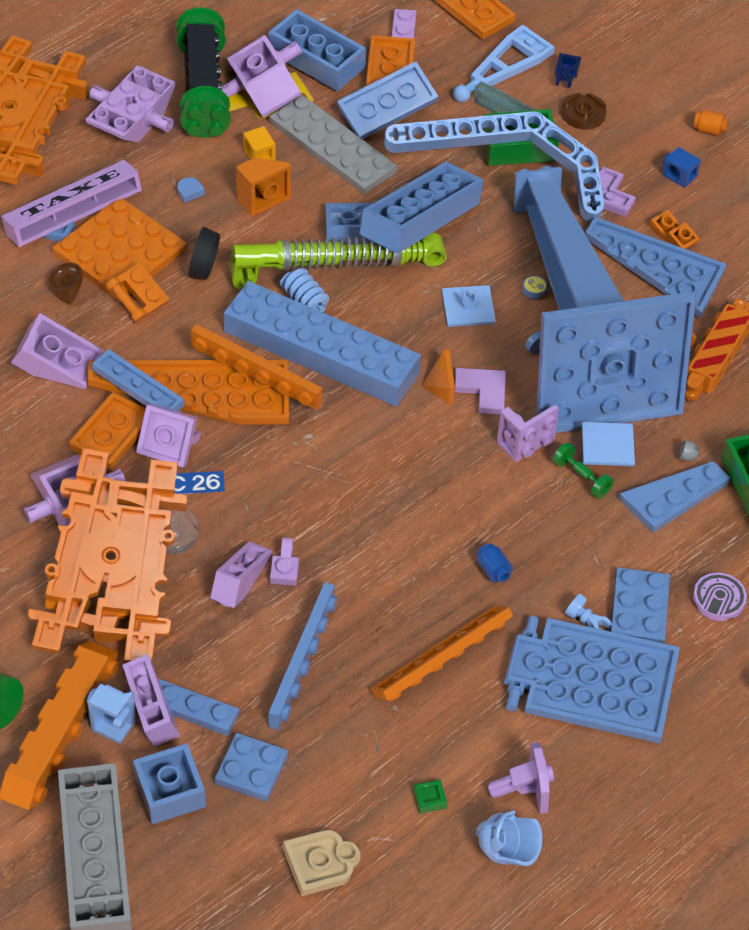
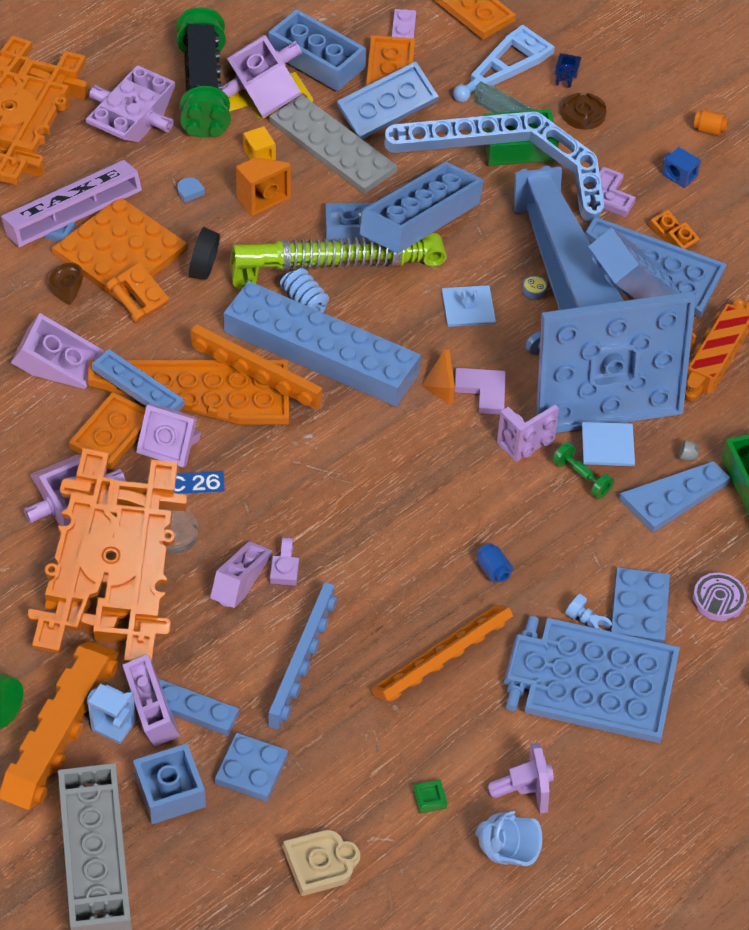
none -> medium blue brick [588,227,680,300]

